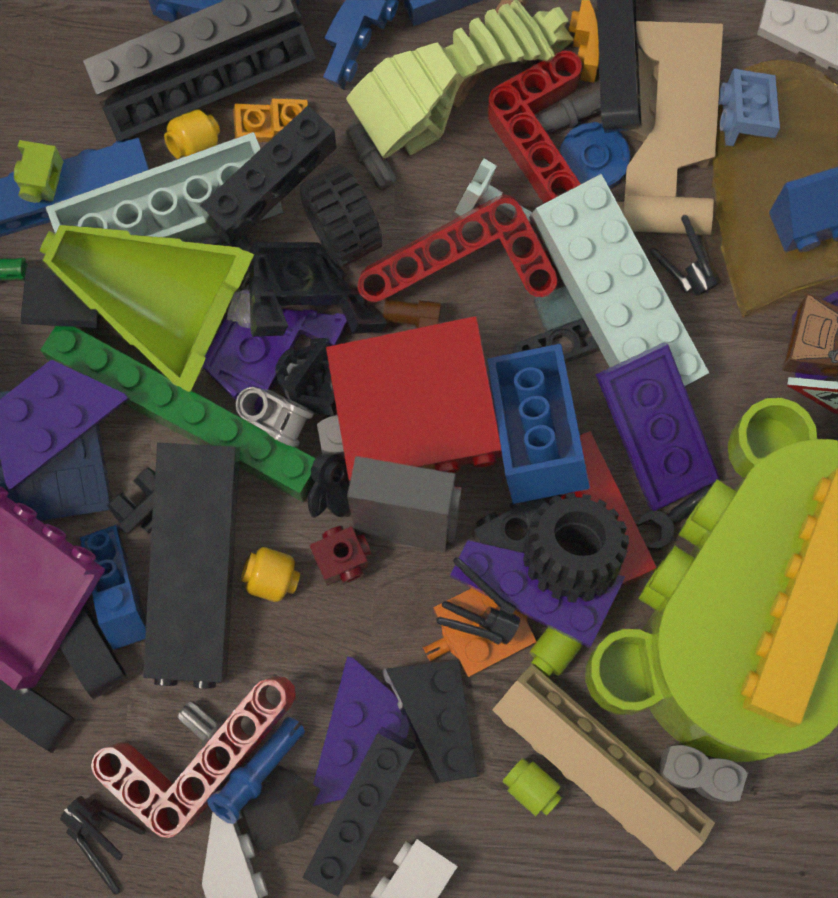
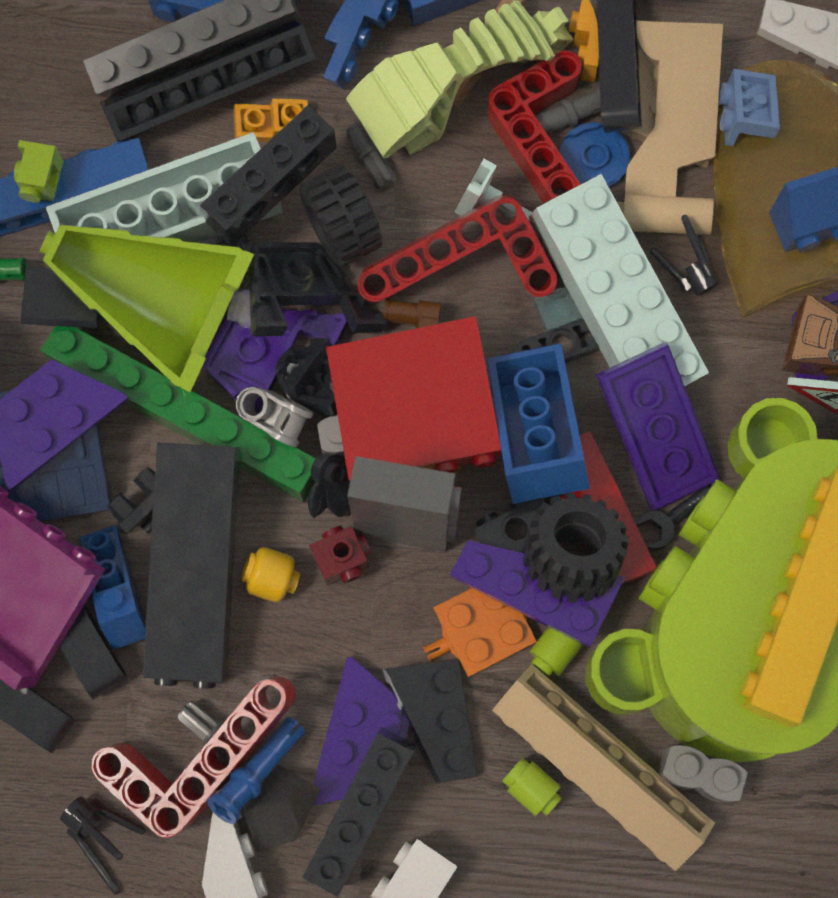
yellow head [164,109,220,159] -> none
black plant [436,557,520,645] -> none

